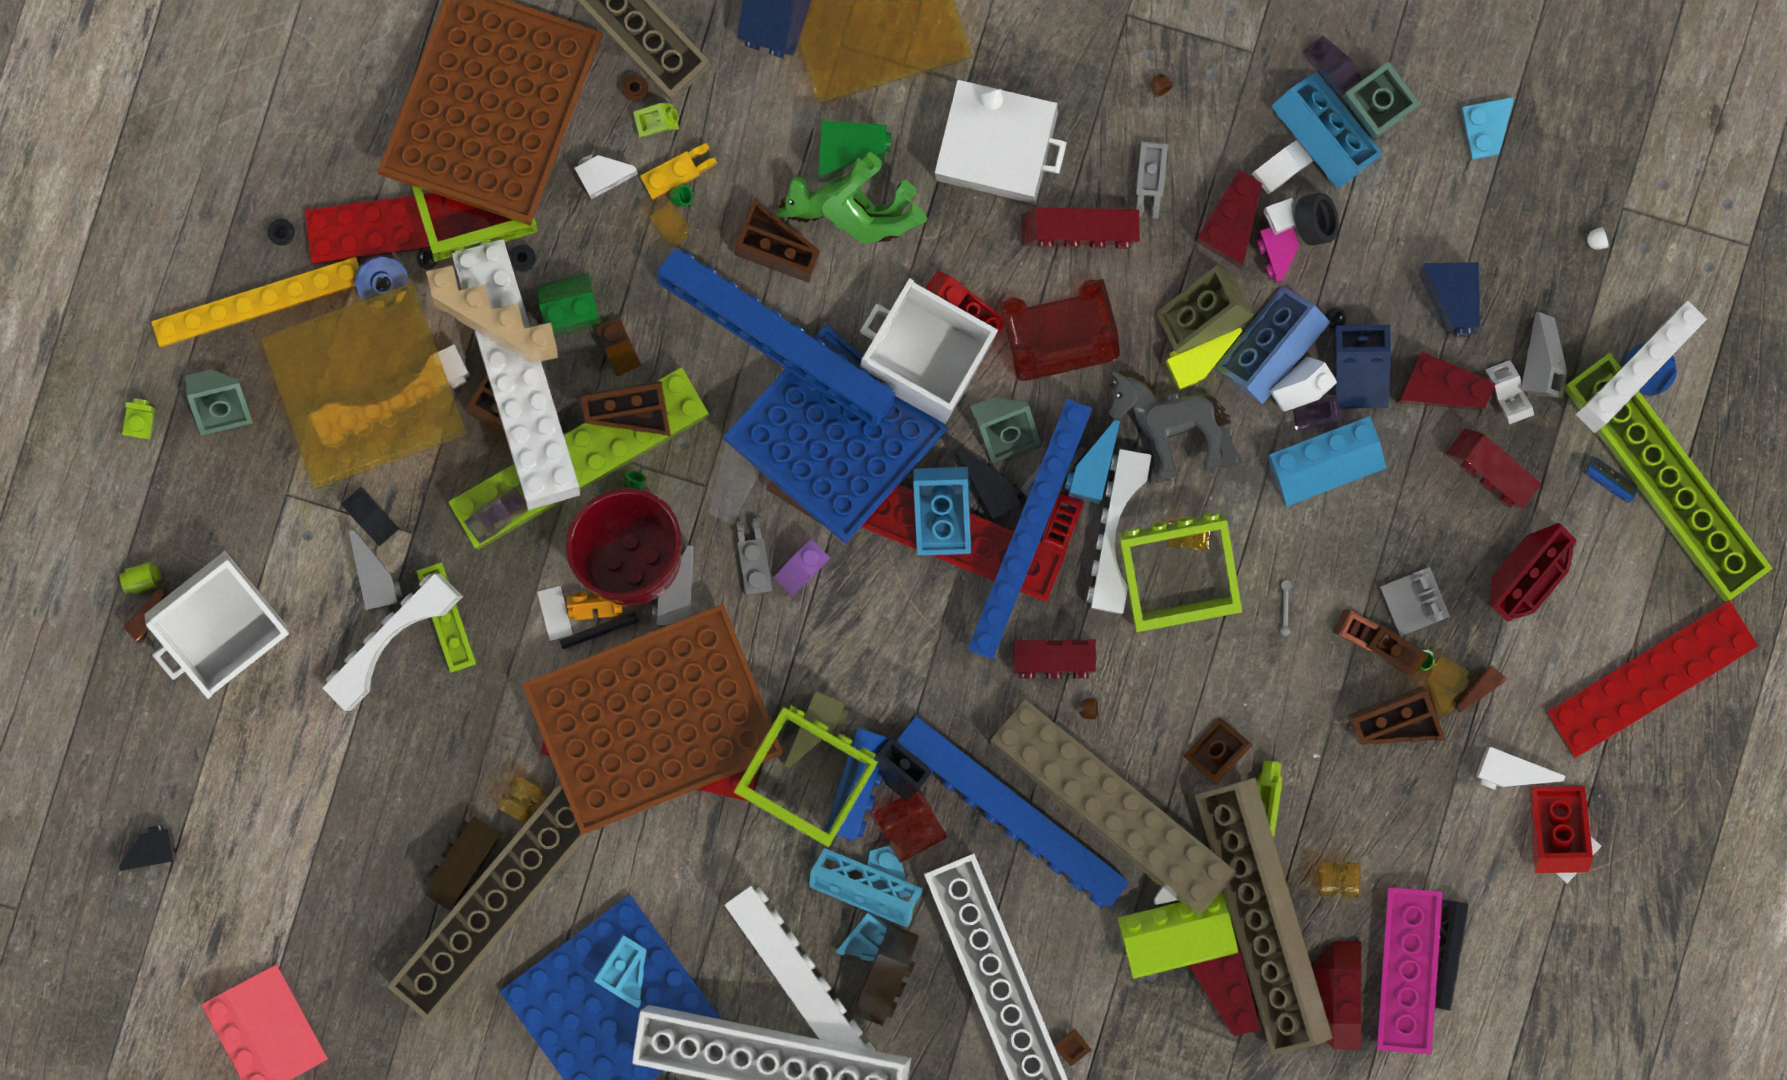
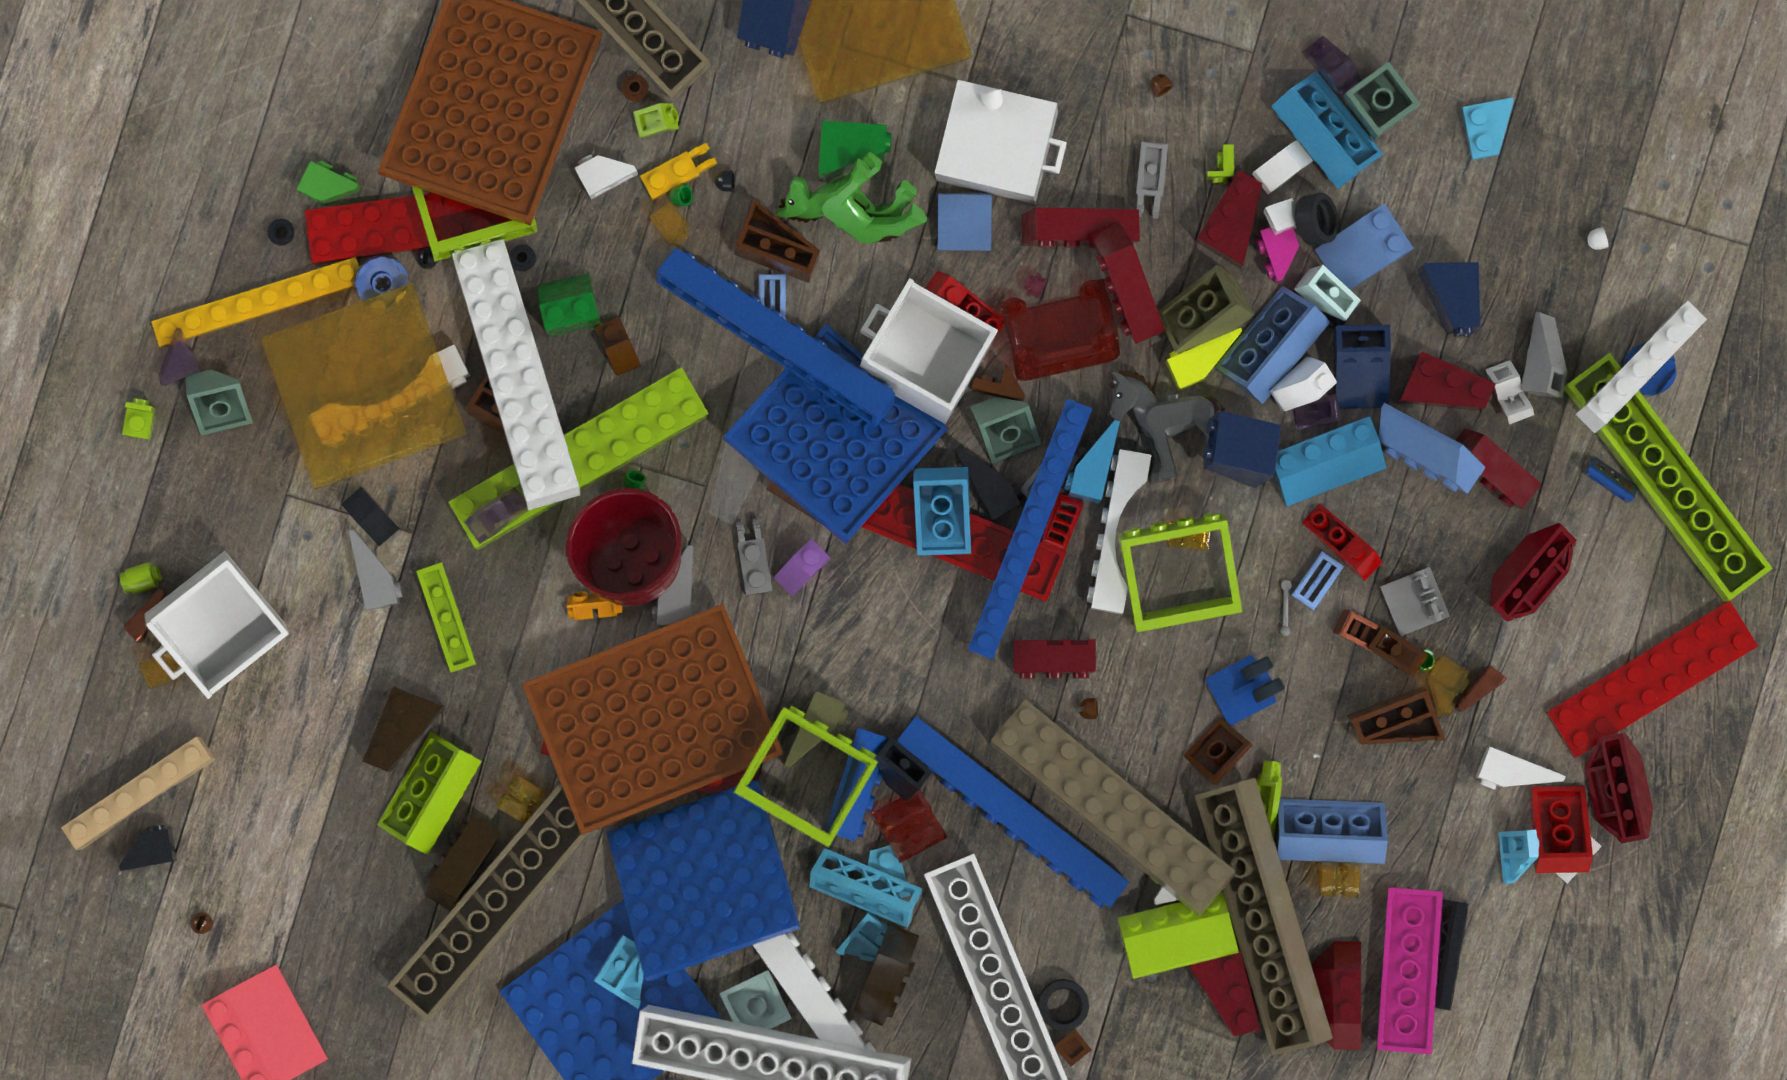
white arch [323,573,463,711] -> none
tan brick [426,265,558,363] -> none
white sticker [537,586,573,641] -> none
black bar [559,612,639,649] -> none
reddish brown wedge [581,381,671,436] -> none
none -> tan arch [61,736,216,850]
none -> clear yellow brick [139,652,183,689]
none -> clear purple slope [159,327,200,386]
none -> reddish brown hinge [190,912,213,934]
none -> bright green slope [296,160,362,205]
none -> dark brown wedge [362,686,446,772]
none -> lime slope [377,731,482,855]
none -> blue plate [607,779,800,981]
none -> black hinge [715,170,735,192]
none -> light aqua plate [719,970,792,1029]
none -> light blue tile [759,274,786,320]
none -> medium blue slope [938,193,992,251]
none -> reddish brown slope [971,363,1025,402]
none -> clear pink plate [1024,273,1047,298]
none -> black tyre [1038,979,1089,1031]
none -> dark red wedge [1089,221,1165,344]
none -> dark blue slope [1203,411,1281,488]
none -> blue plate [1205,655,1285,726]
none -> lime bracket [1206,144,1234,185]
none -> medium blue slope [1276,799,1388,864]
none -> light blue tile [1291,551,1344,611]
none -> light aqua slope [1294,265,1361,321]
none -> red slope [1302,503,1383,582]
none -> medium blue slope [1314,203,1414,290]
none -> medium blue slope [1379,403,1486,494]
none -> medium azure wing [1498,830,1539,884]
none -> dark red wedge [1584,732,1653,844]

